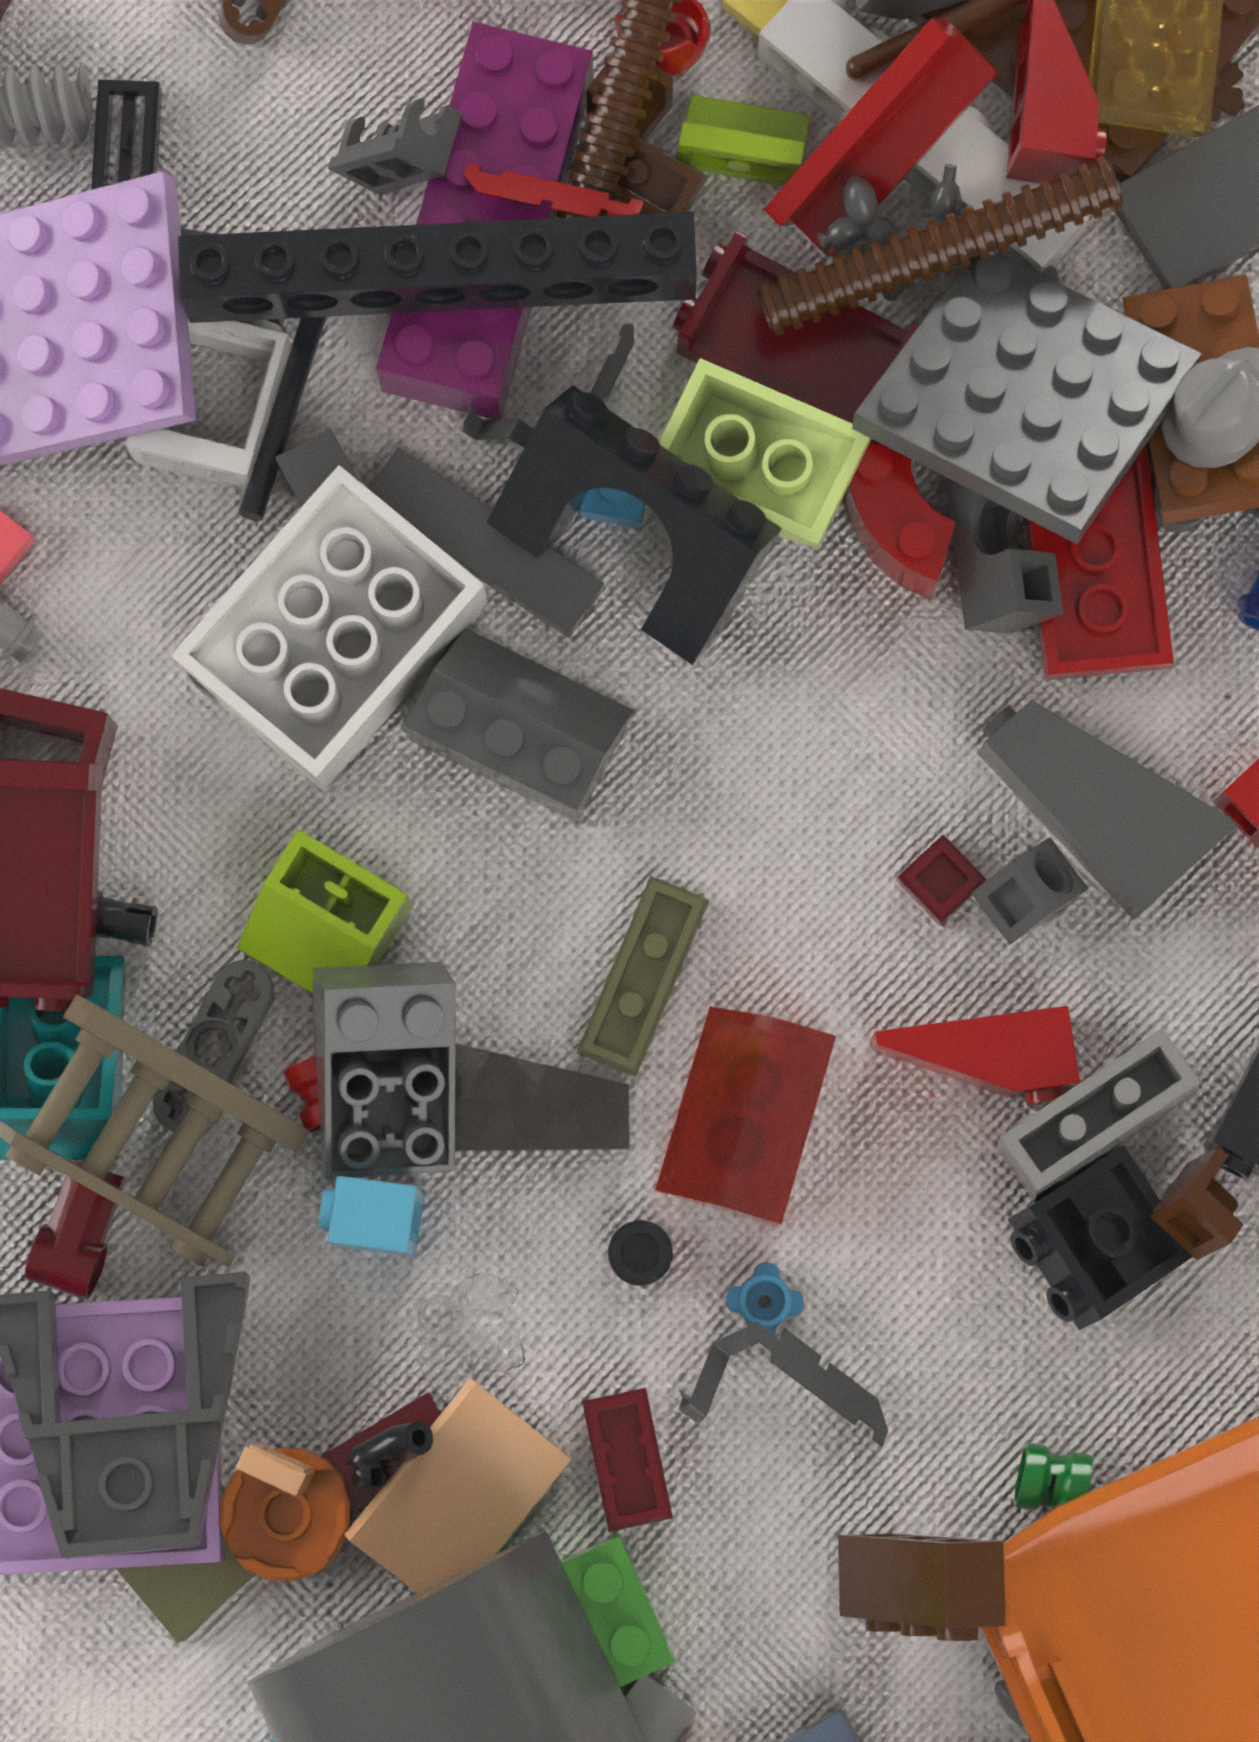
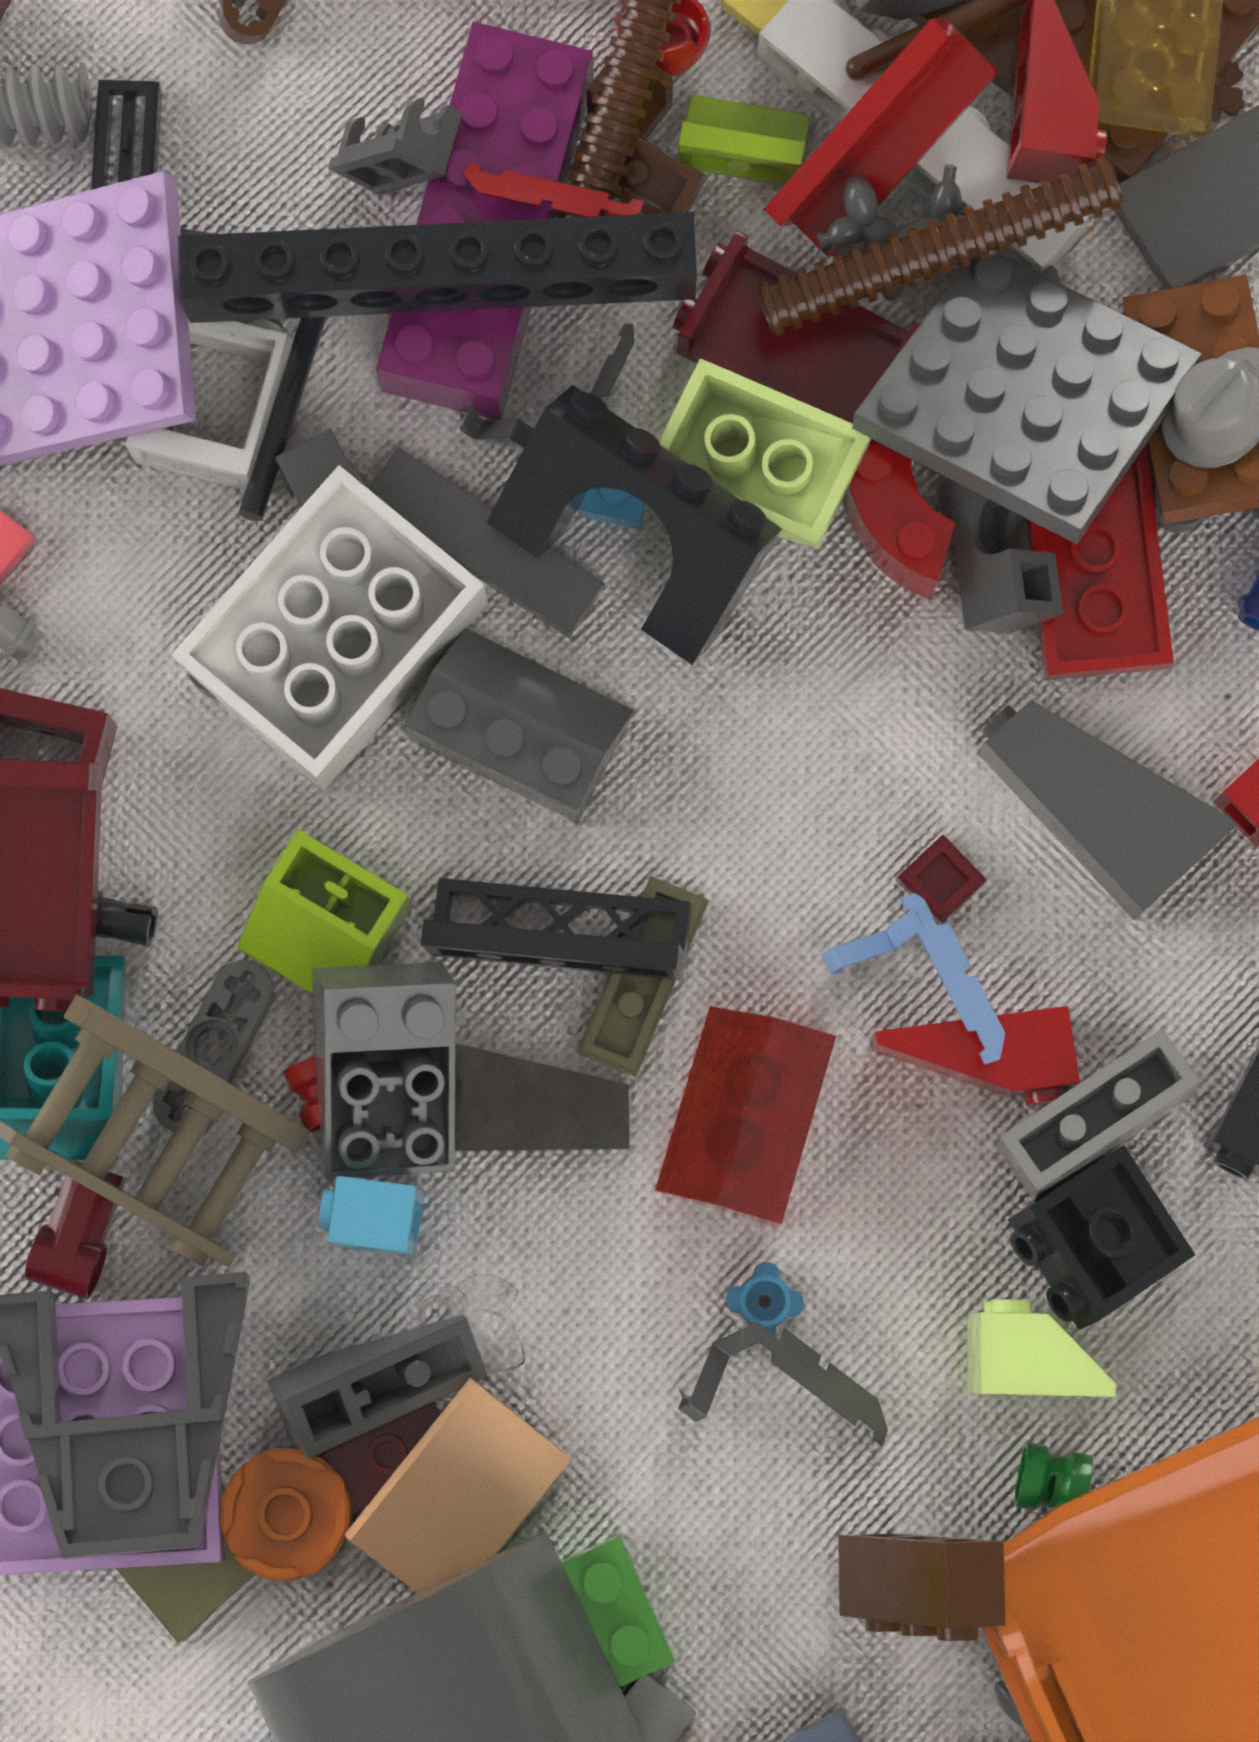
light nougat tile [235,1442,315,1496] -> none
black arm [346,1421,433,1488] -> none
dark red plate [582,1388,673,1532] -> none
black tile [608,1220,673,1286] -> none
dark grey brick [971,837,1089,945] -> none
reddish brown panel [1150,1146,1244,1260] -> none
none -> dark grey slope [267,1315,488,1459]
none -> black fence [420,878,692,981]
none -> light blue piece [822,893,1005,1065]
none -> yellowish green slope [967,1300,1116,1397]

